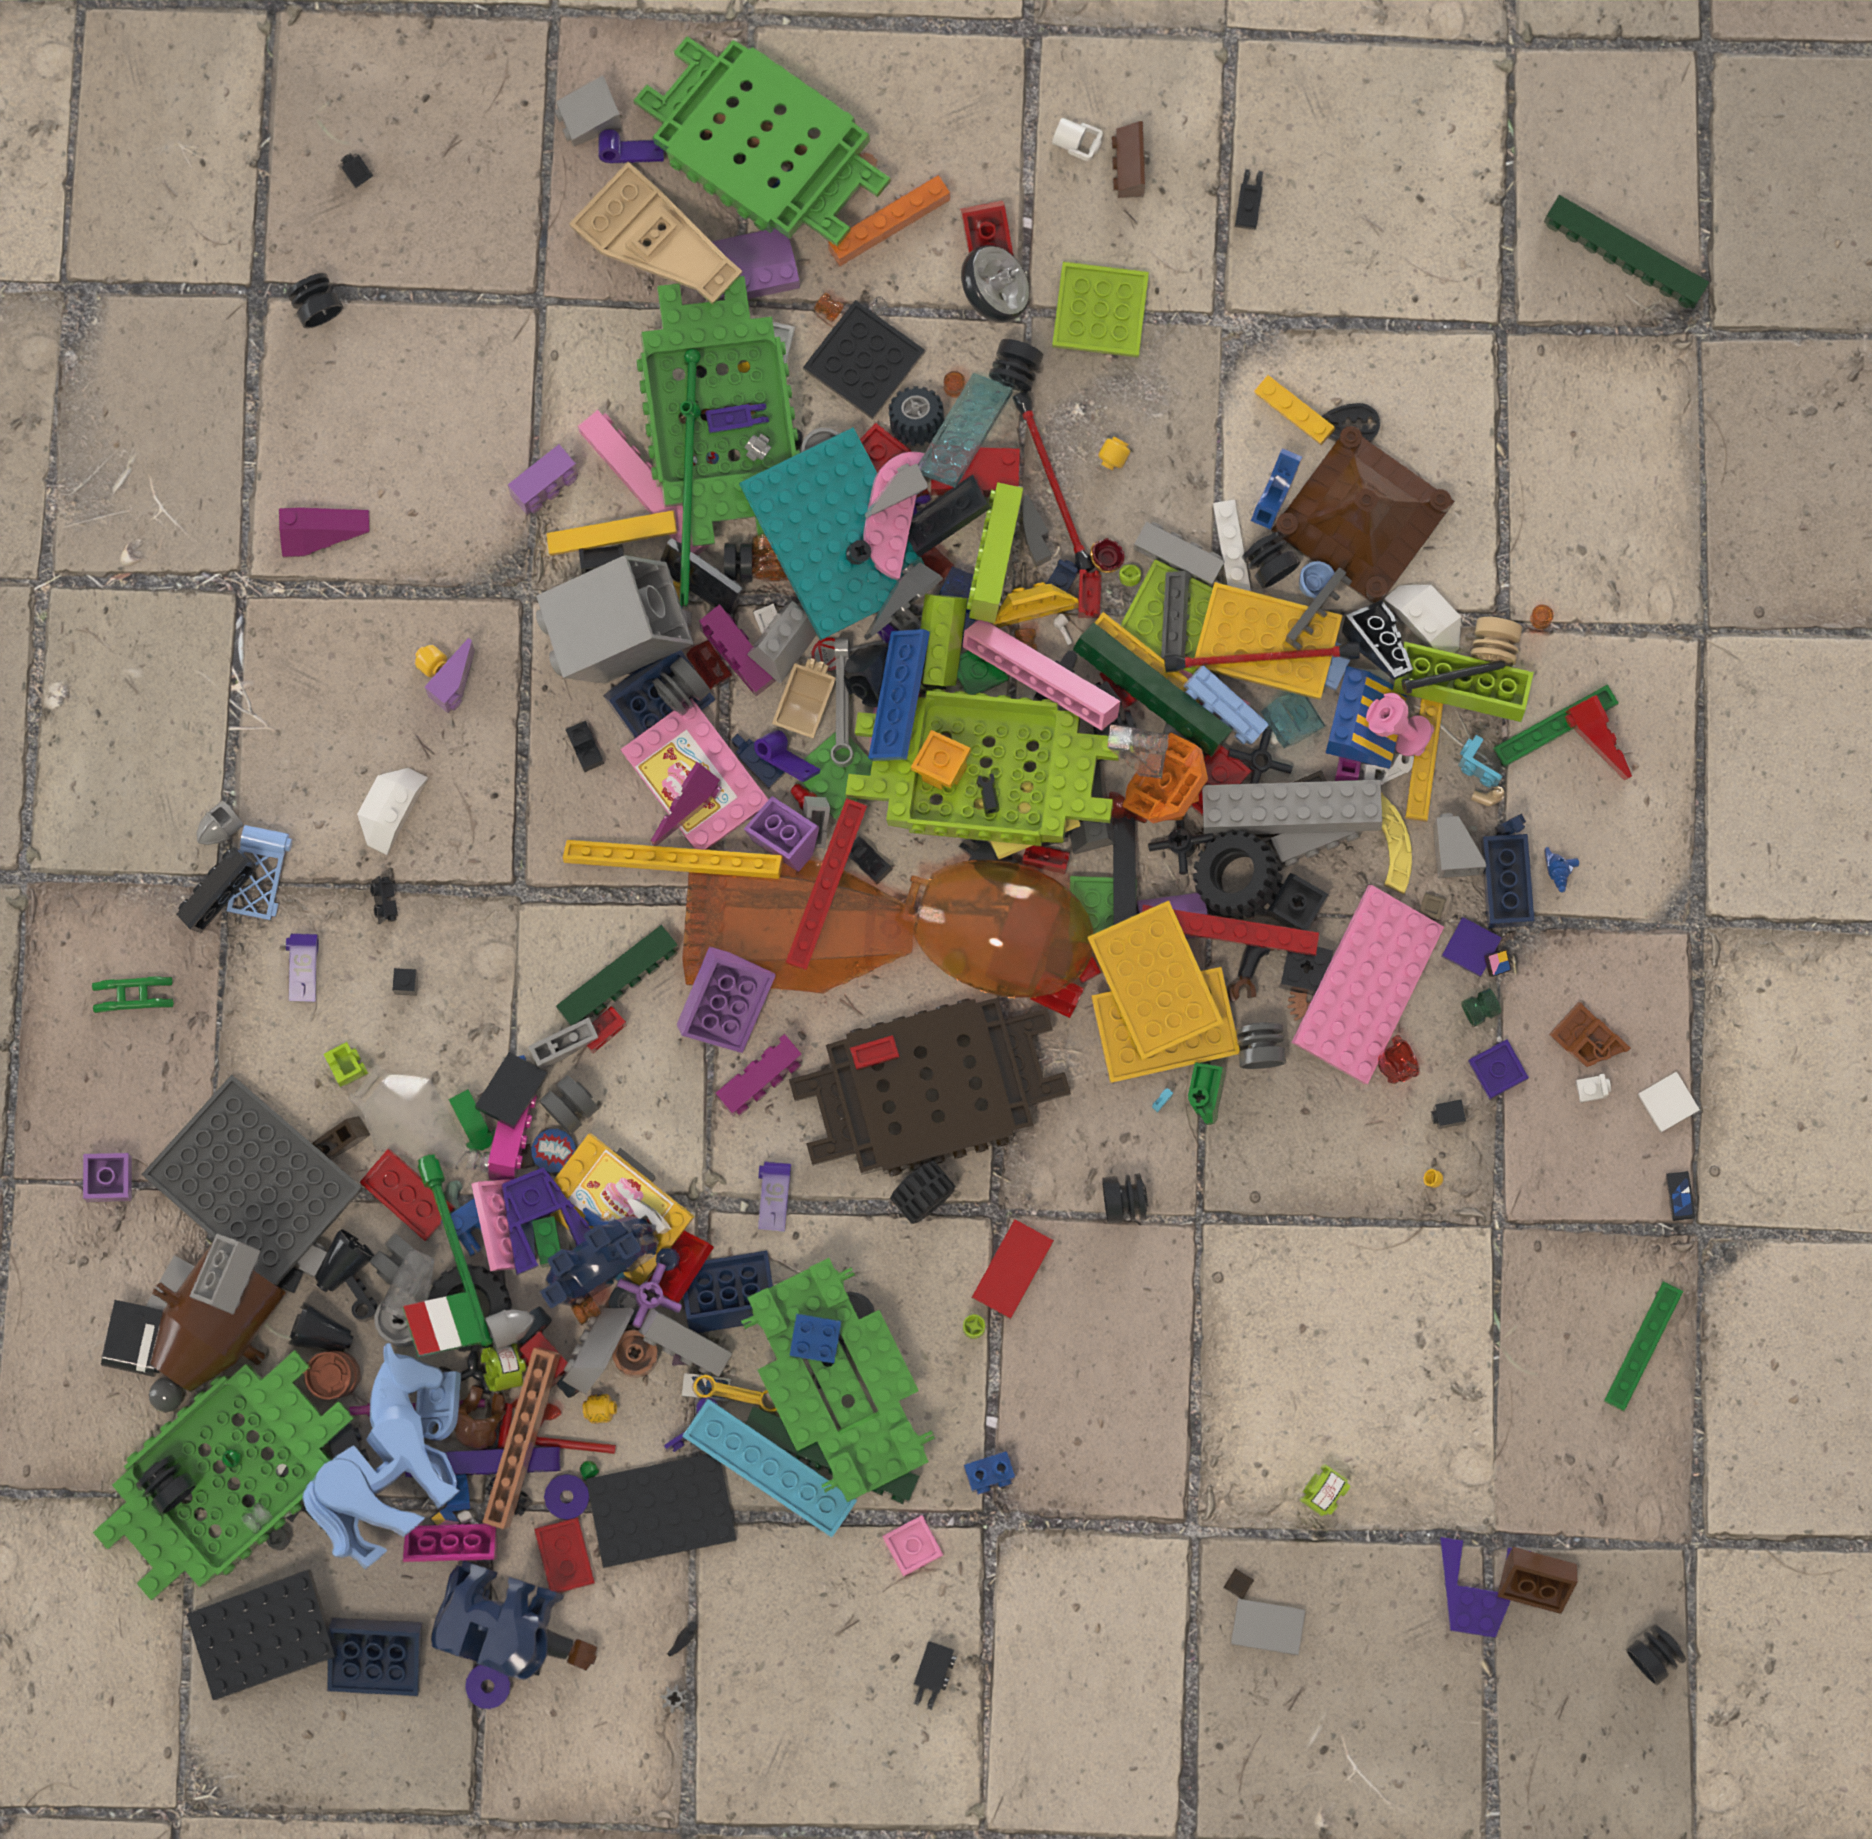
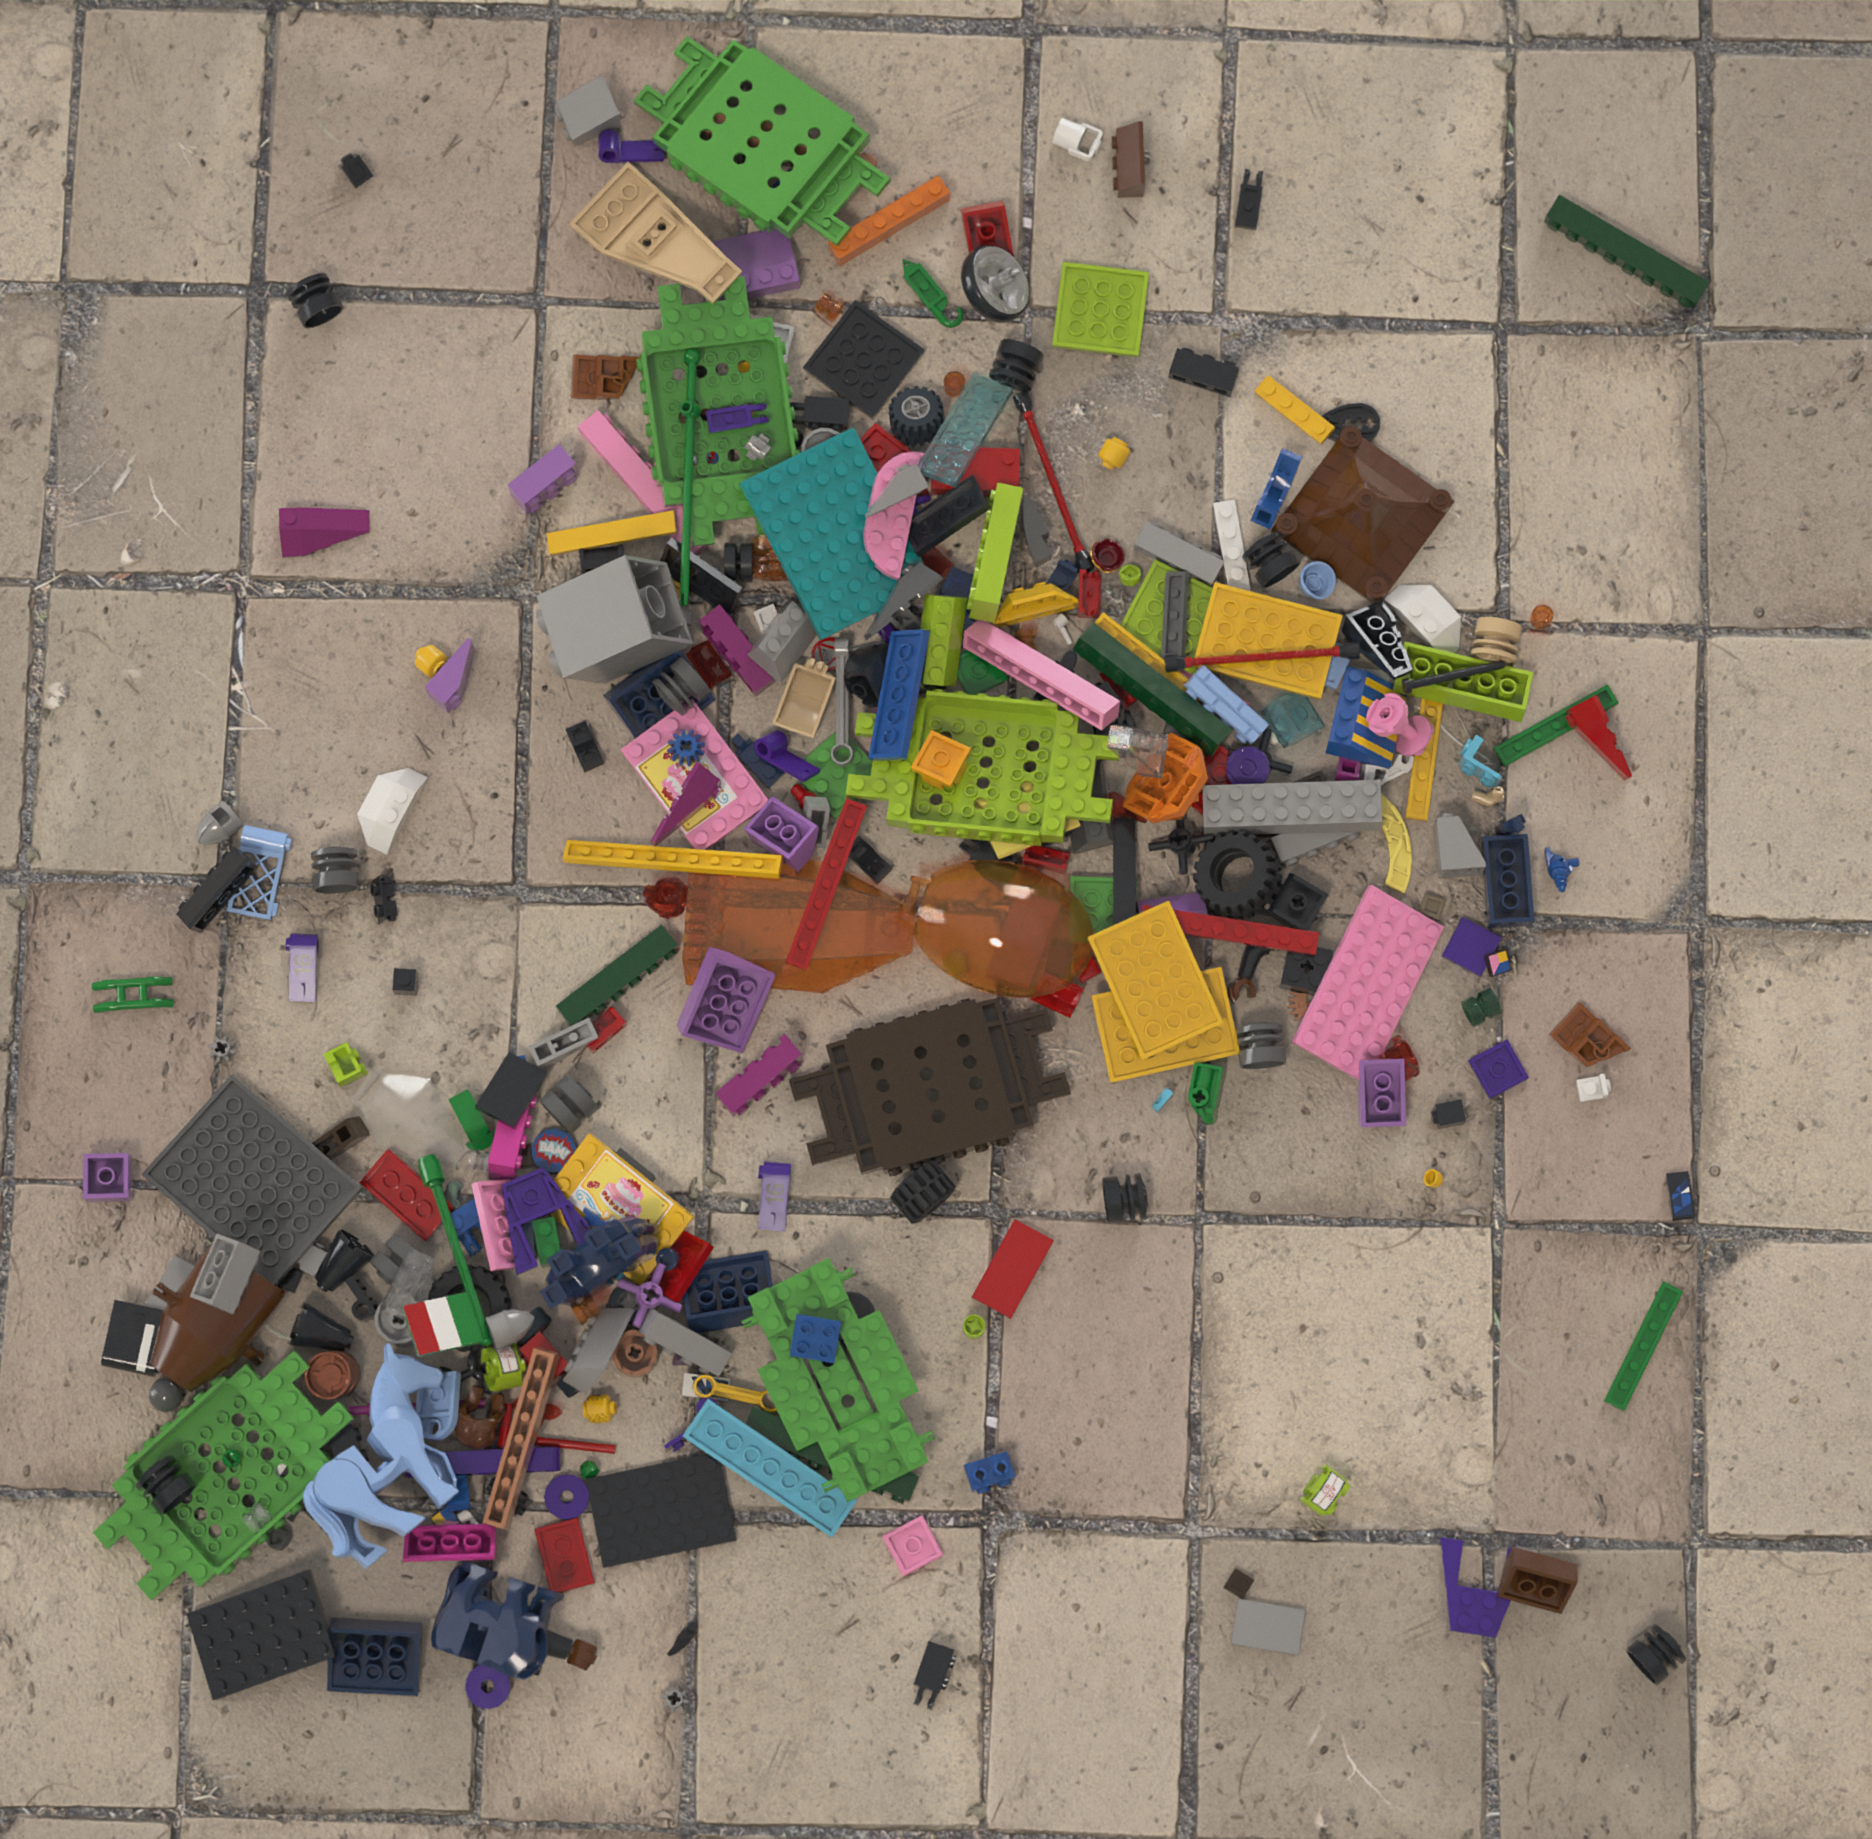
white slope [627,1198,671,1234] -> none
black wheel [846,540,871,565] -> none
red tile [850,1035,899,1070] -> none
black bar [978,773,1000,814] -> none
dark grey hinge [1285,567,1352,650] -> none
white tile [1638,1072,1700,1133] -> none
none -> light grey gear [208,1035,236,1064]
none -> dark grey wheel [311,847,360,894]
none -> dark orange slope [571,354,639,400]
none -> clear red helmet [643,877,690,919]
none -> blue gear [668,729,705,767]
none -> black hinge [789,396,850,432]
none -> green plate [902,259,964,328]
none -> black brick [1168,348,1239,398]
none -> dark purple tile [1226,746,1270,784]
none -> medium lavender slope [1358,1058,1406,1127]

